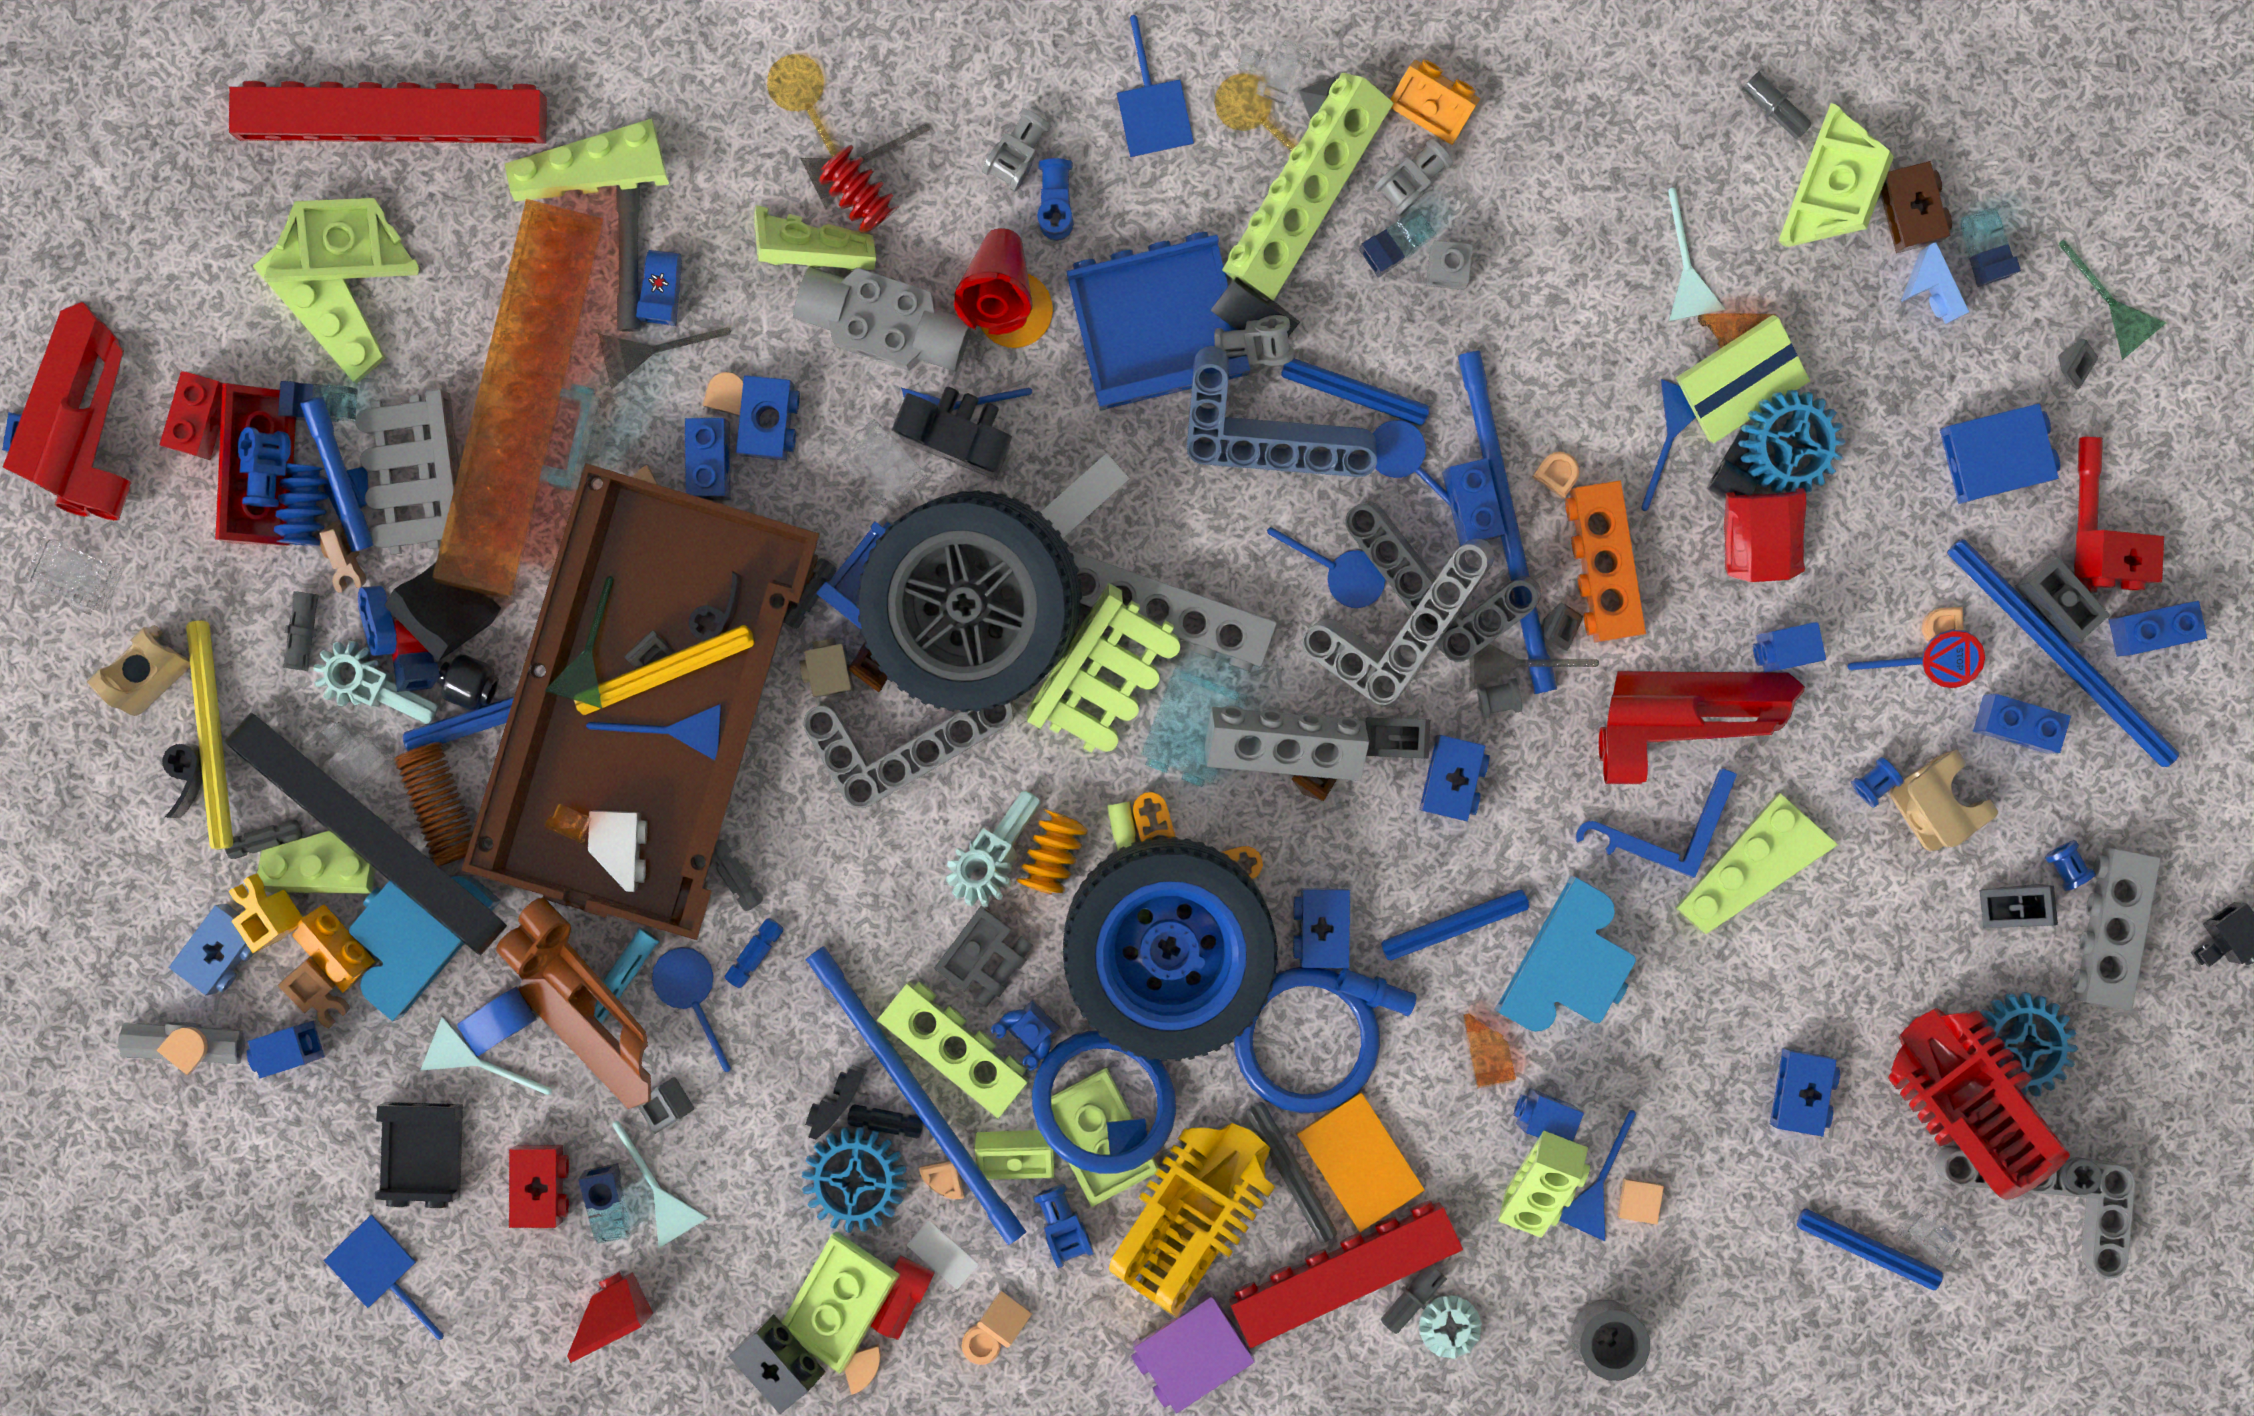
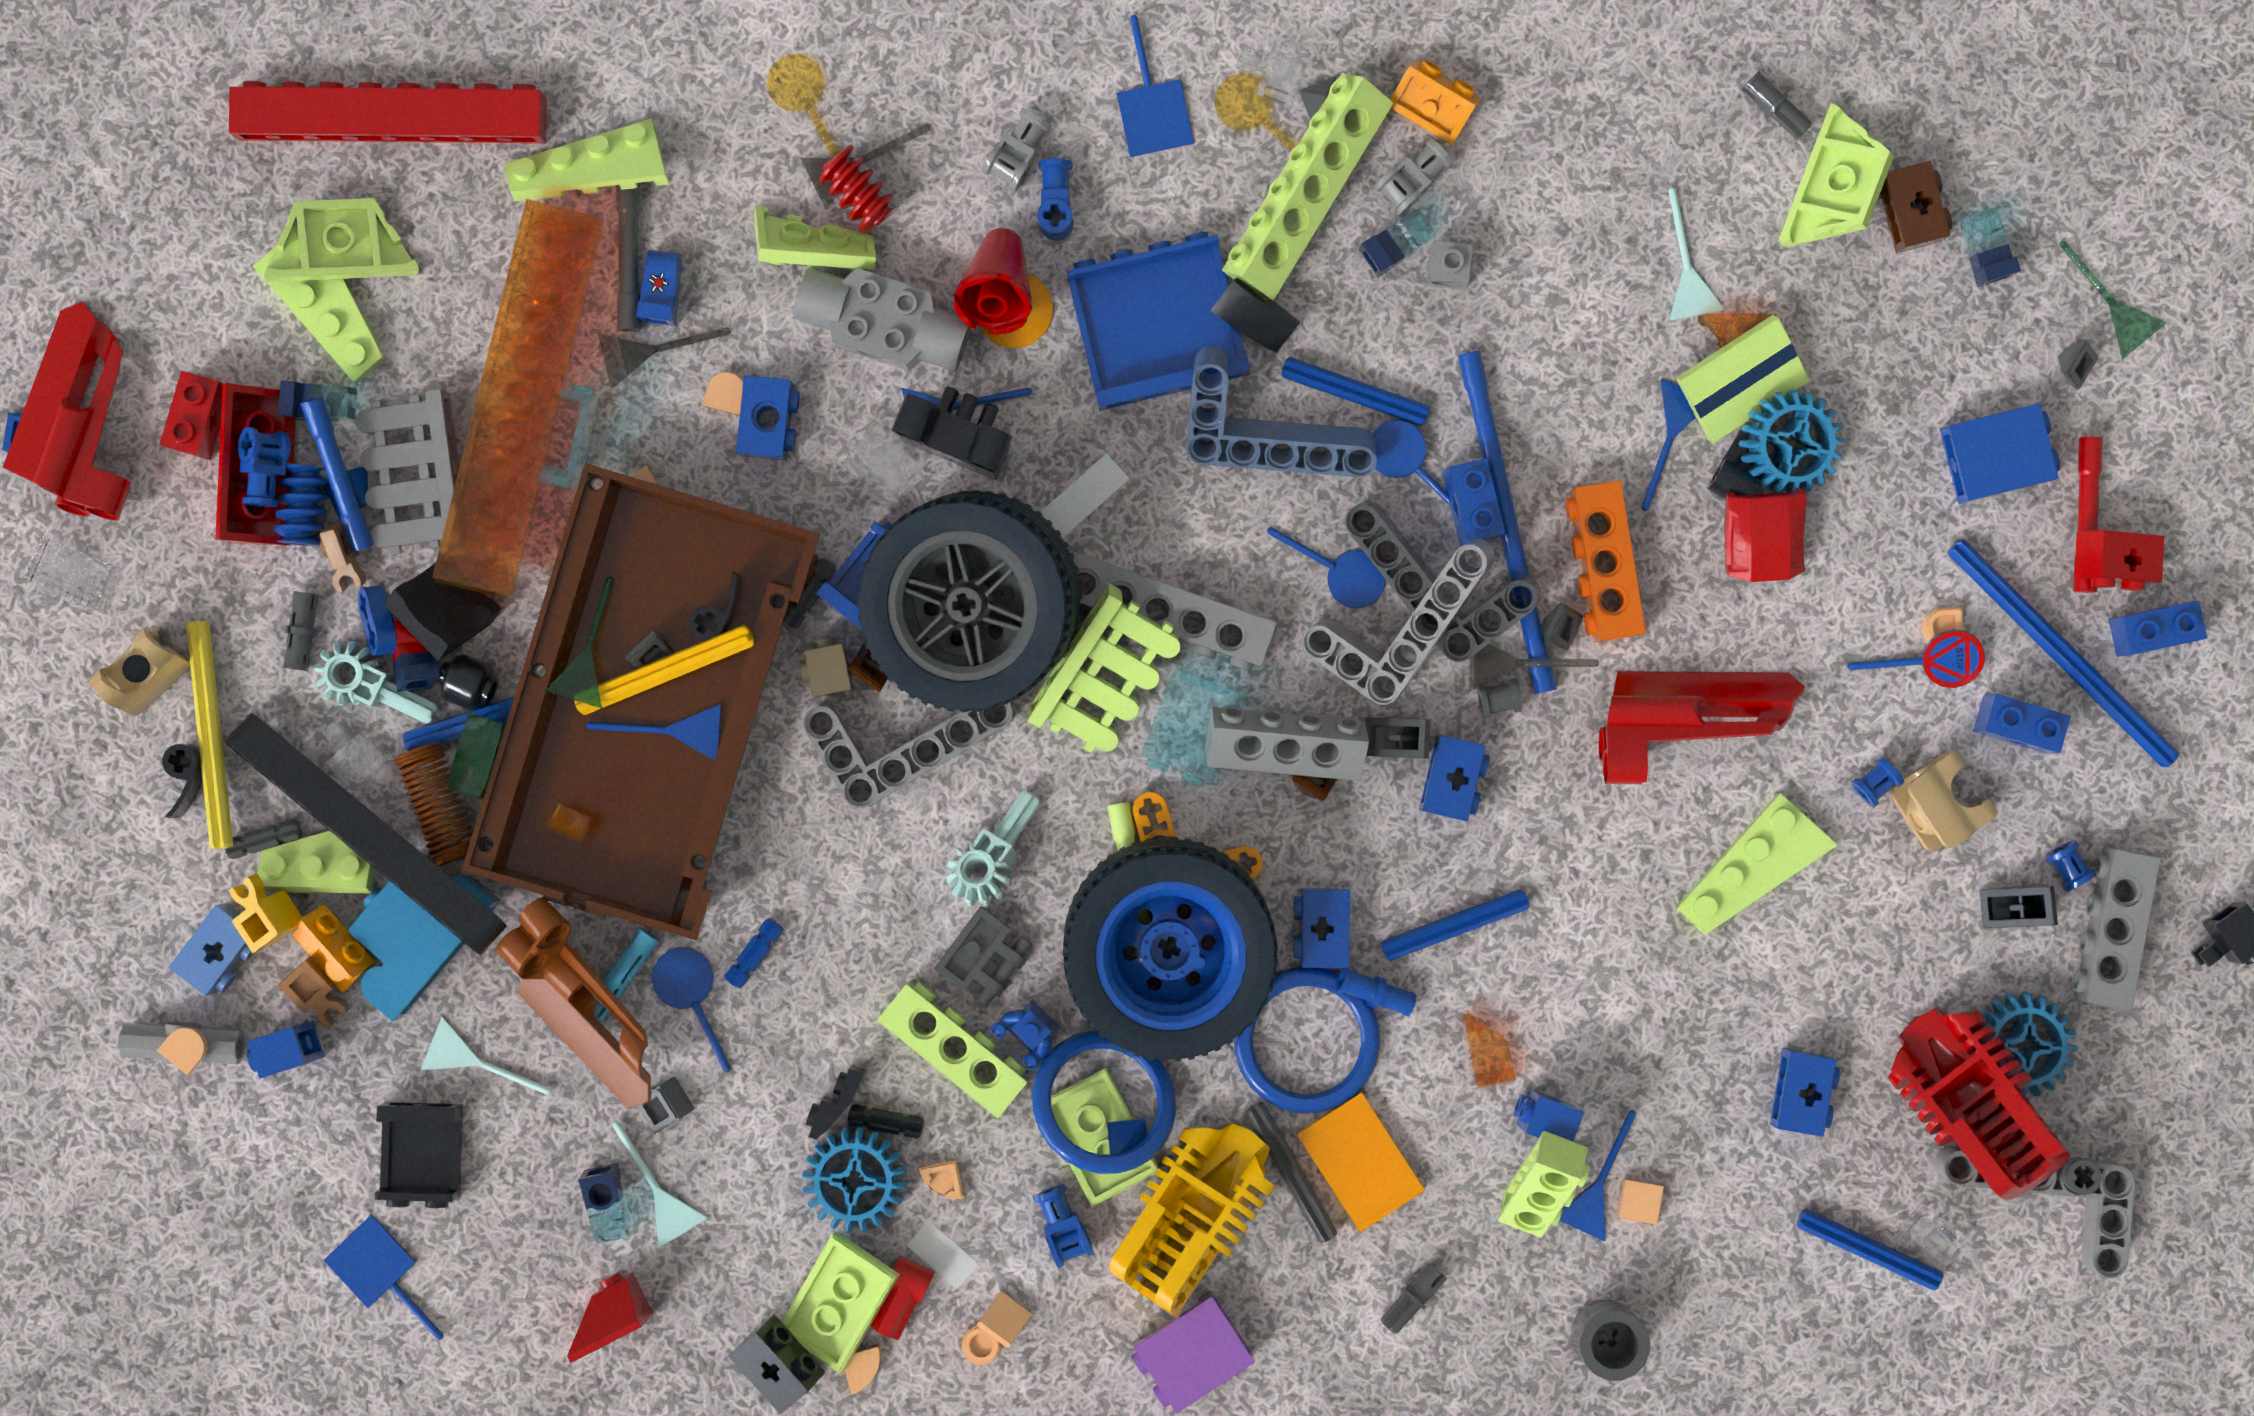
blue panel [457,986,537,1057] -> none
red brick [509,1145,569,1228] -> none
white slope [588,810,647,892] -> none
blue brick [685,418,731,500] -> none
dark grey axle [712,839,763,911] -> none
blue piece [805,946,1027,1245] -> none
yellowish green slope [975,1130,1054,1180] -> none
light orange piece [1016,809,1088,895] -> none
light grey connector [1214,315,1295,366] -> none
red brick [1229,1200,1463,1348] -> none
light aqua gear [1419,1295,1482,1359] -> none
dark azure brick [1494,876,1636,1032] -> none
light nougat tile [1532,452,1579,499] -> none
blue hinge [1576,768,1737,878] -> none
blue brick [1753,622,1826,673] -> none
light blue slope [1901,242,1969,324] -> none
dark grey brick [2015,557,2110,643] -> none
none -> clear green slope [446,712,506,799]

